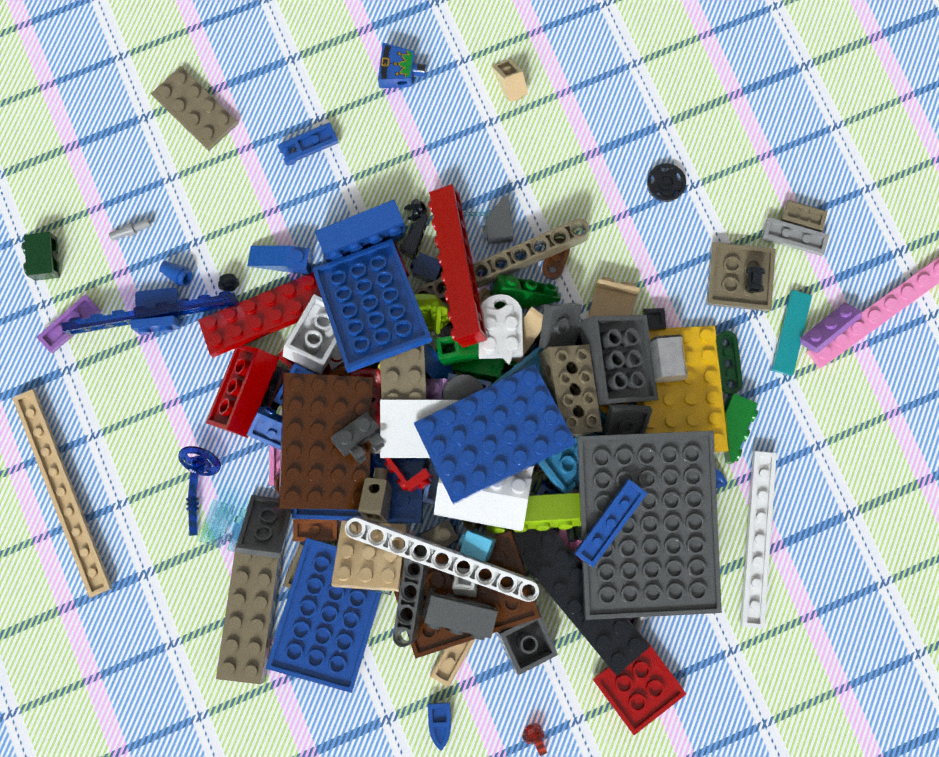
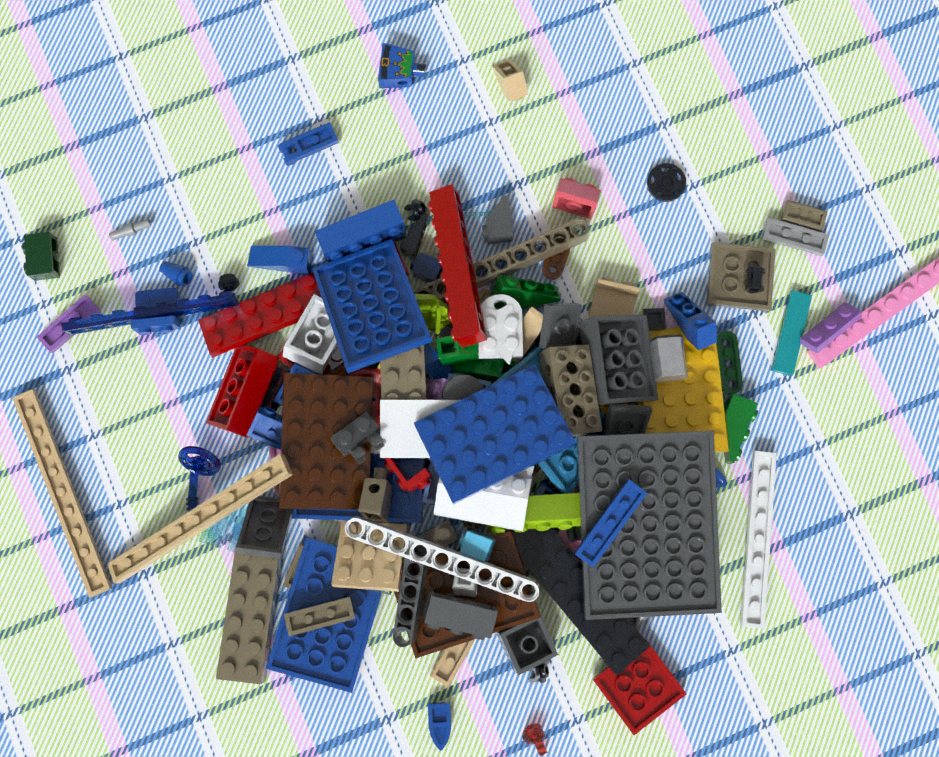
dark tan plate [151,66,238,151] -> none
dark orange plate [293,519,338,542] -> none
none -> tan plate [107,454,293,584]
none -> dark tan plate [284,596,355,636]
none -> black plate [528,663,549,683]
none -> coral slope [552,178,601,220]
none -> blue slope [664,292,717,350]

